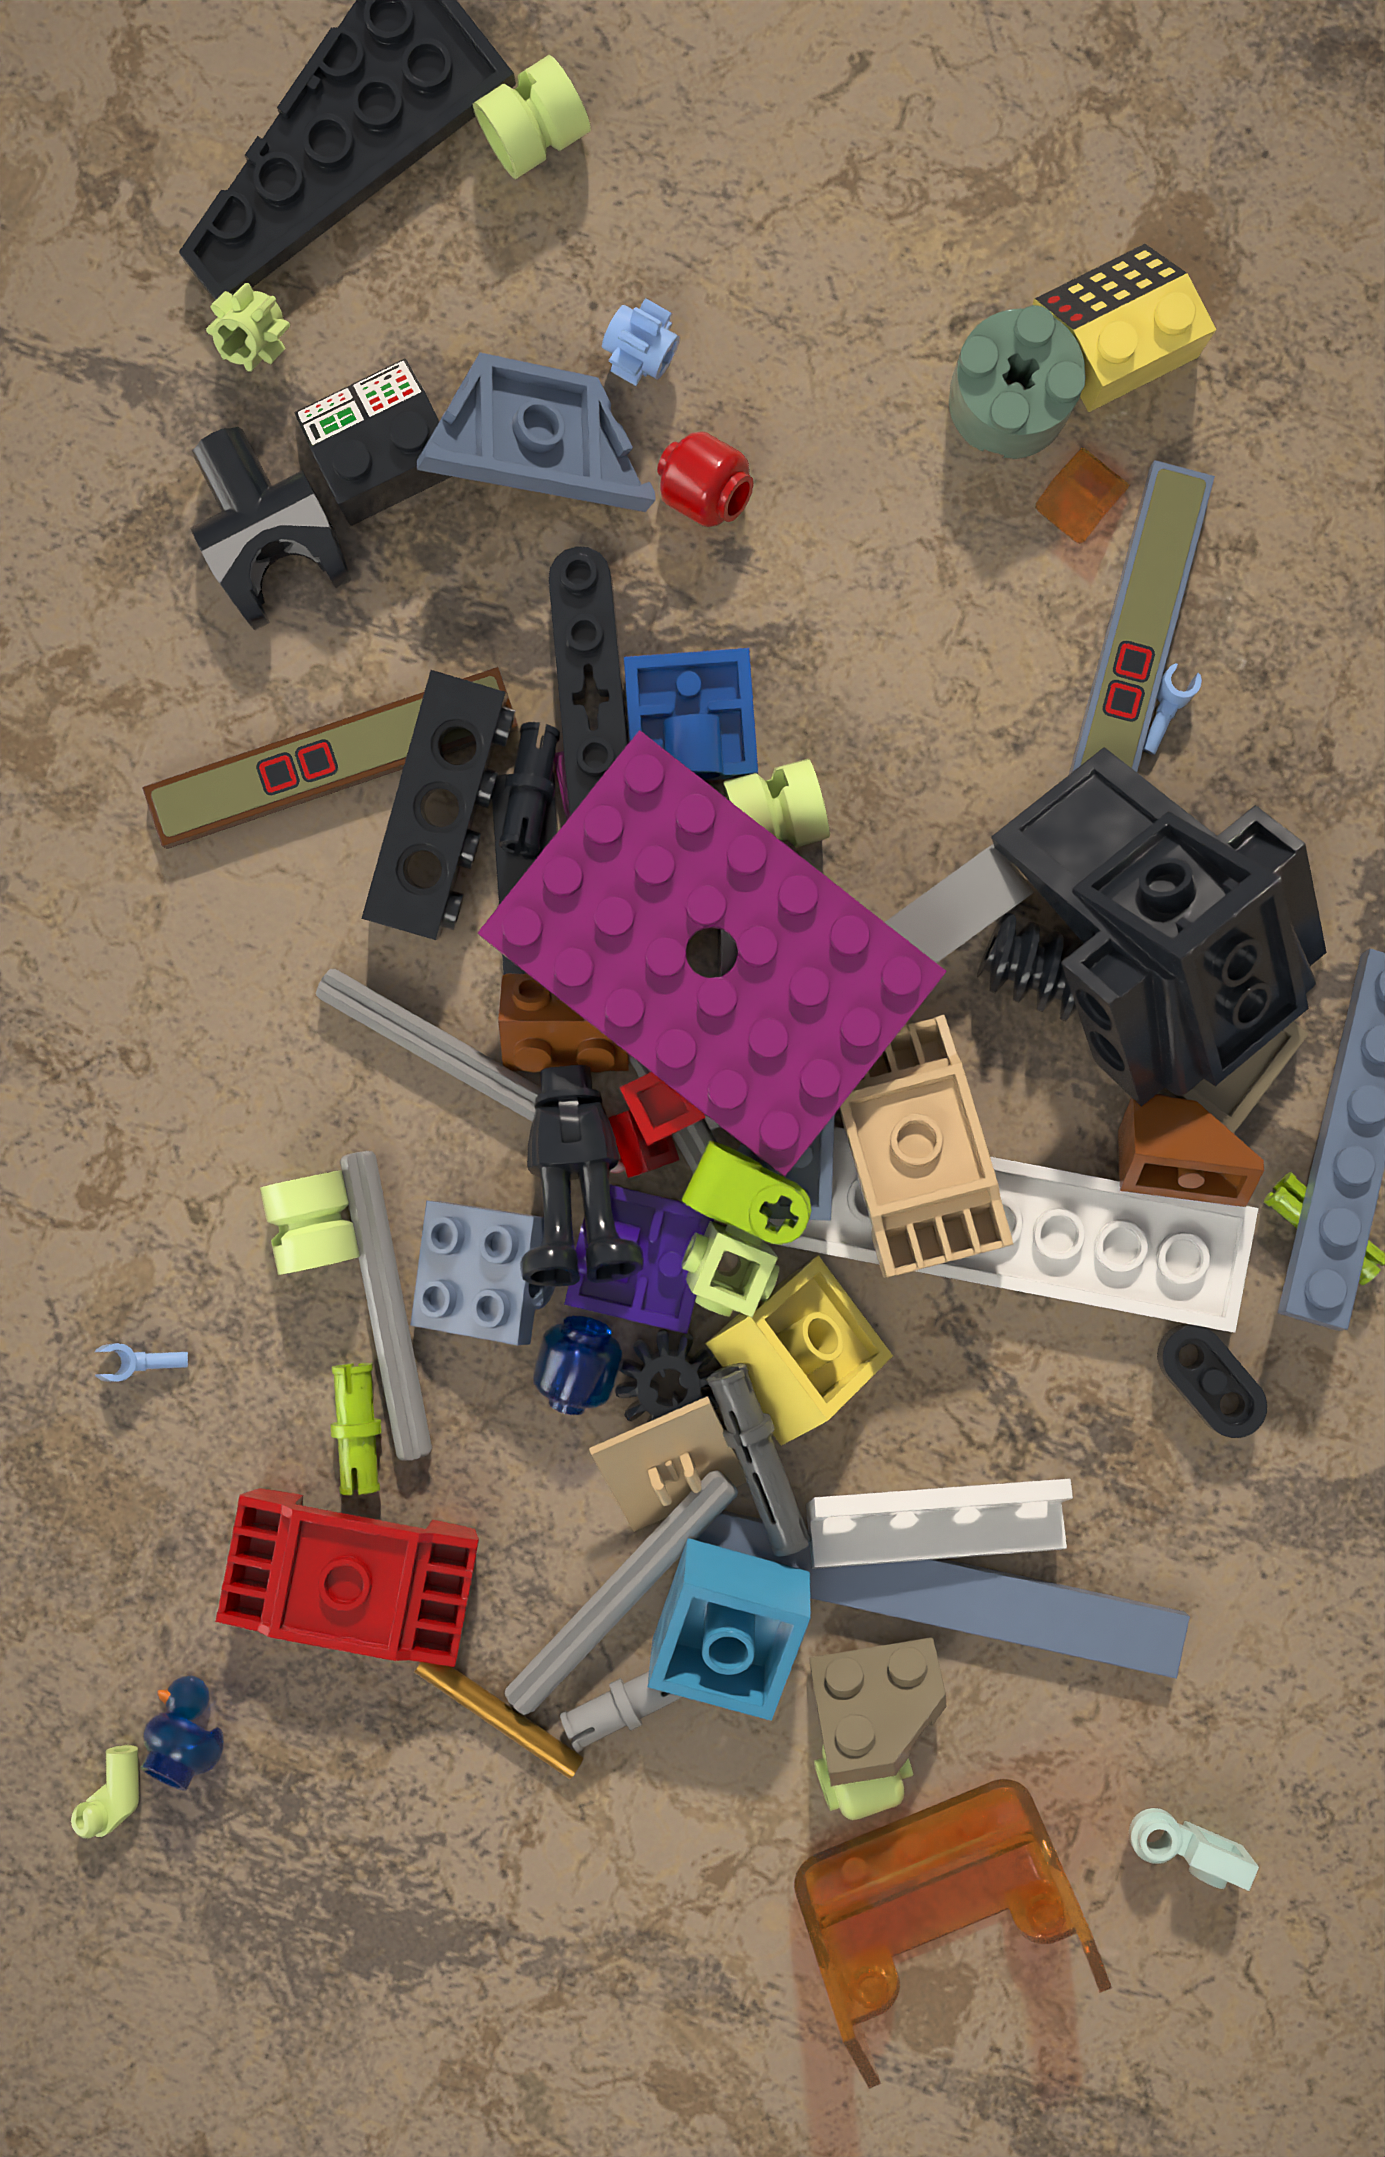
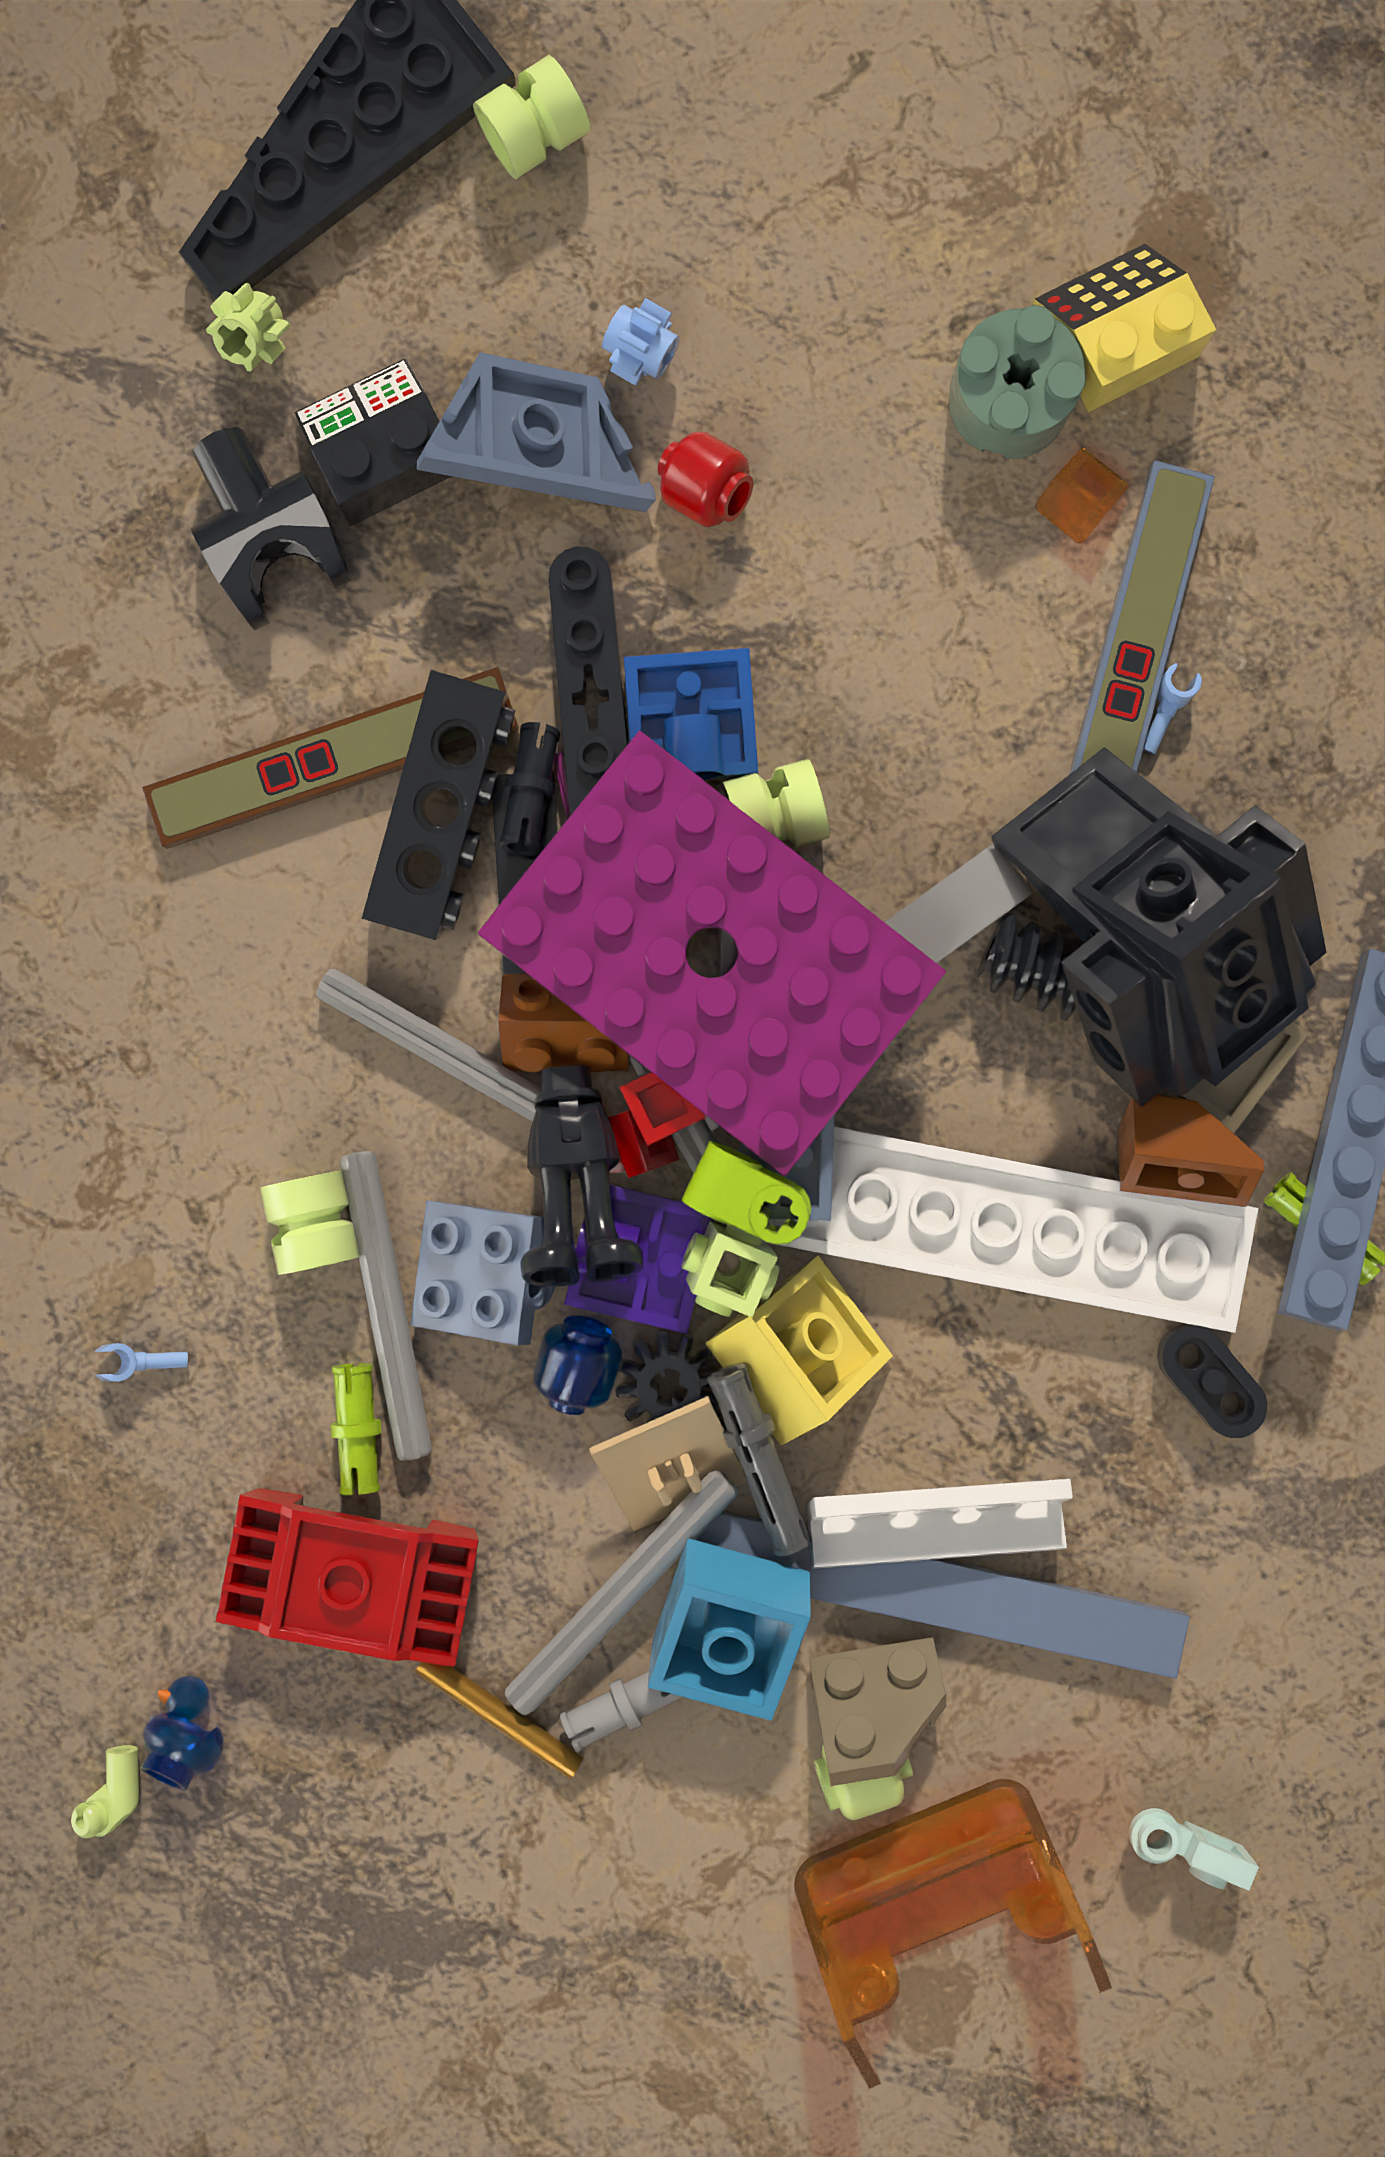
tan plate [837,1015,1014,1278] -> none

